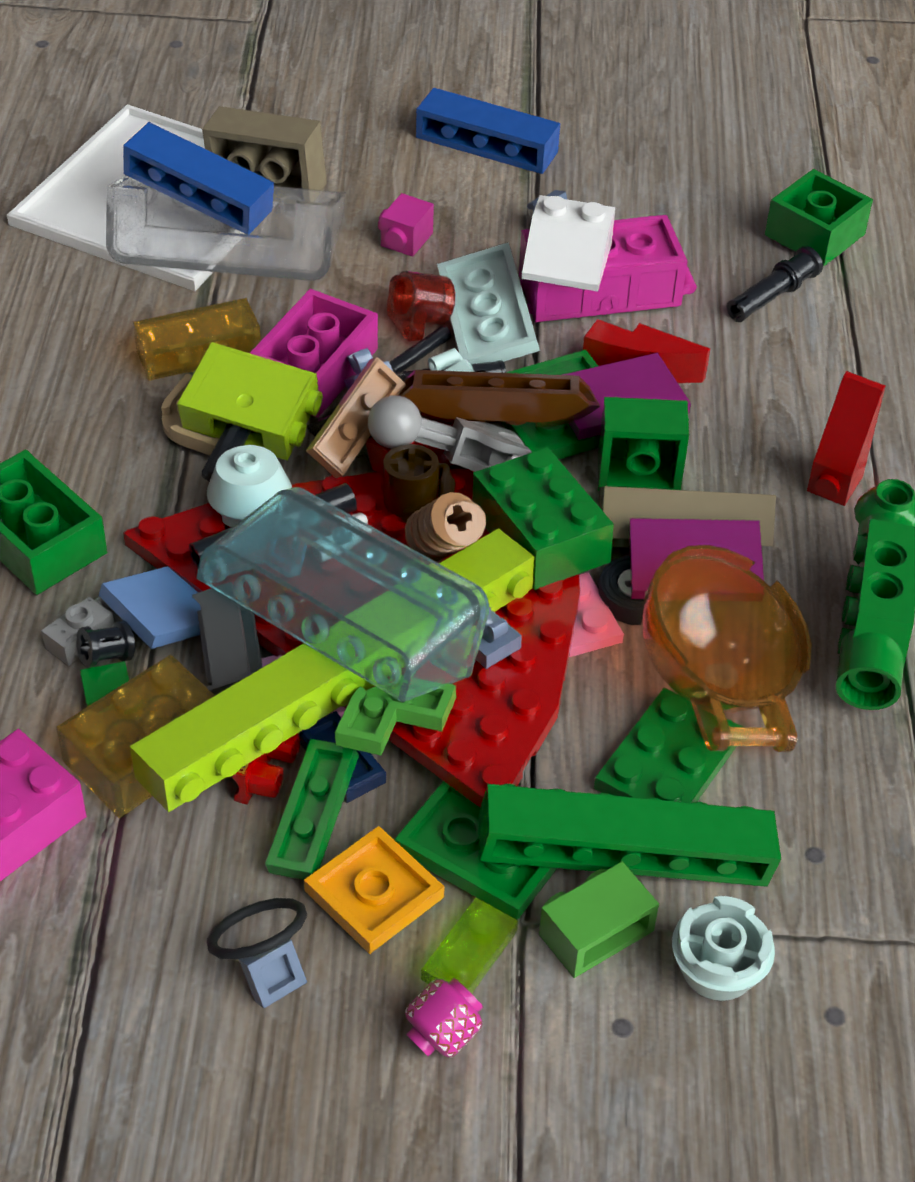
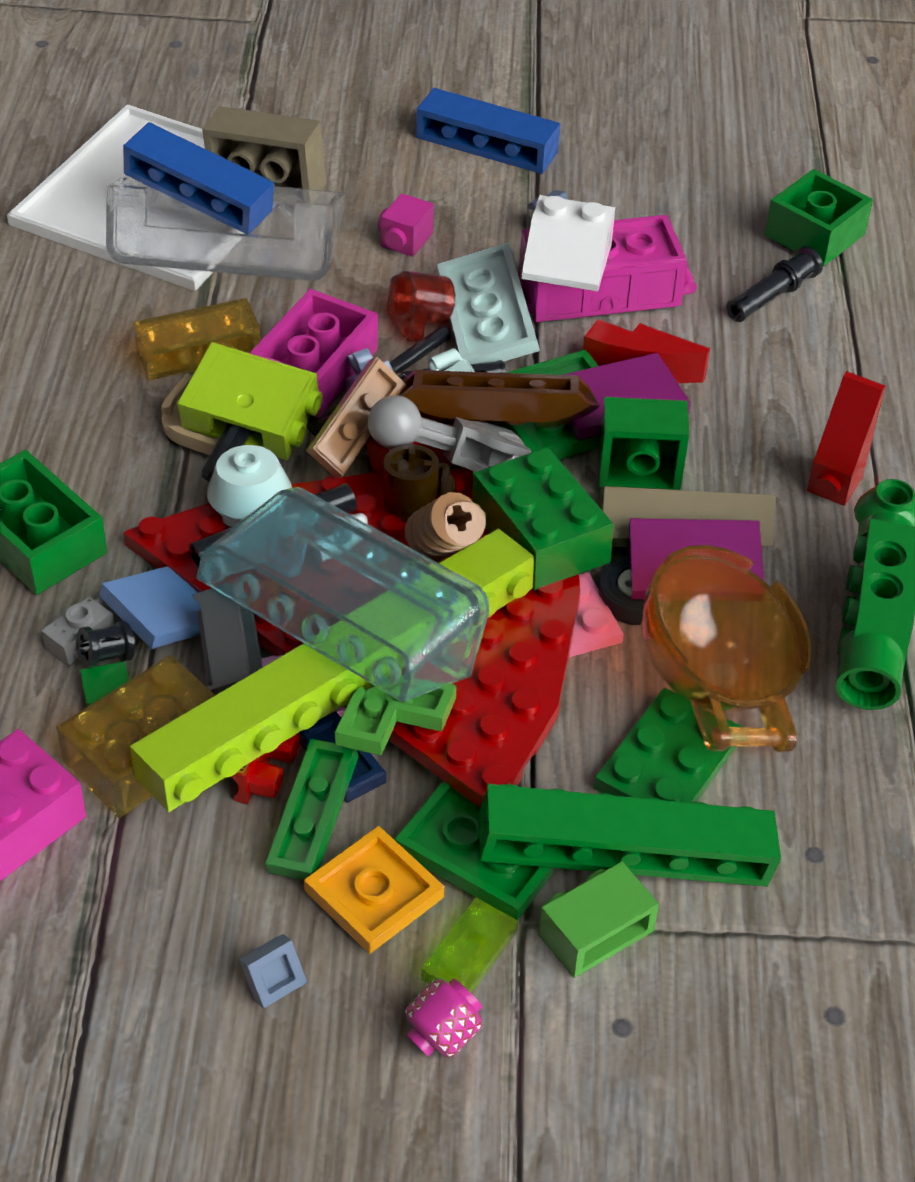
black piece [207,898,307,960] -> none
sand blue tile [457,605,522,669] -> none
light aqua cone [672,896,775,1001] -> none

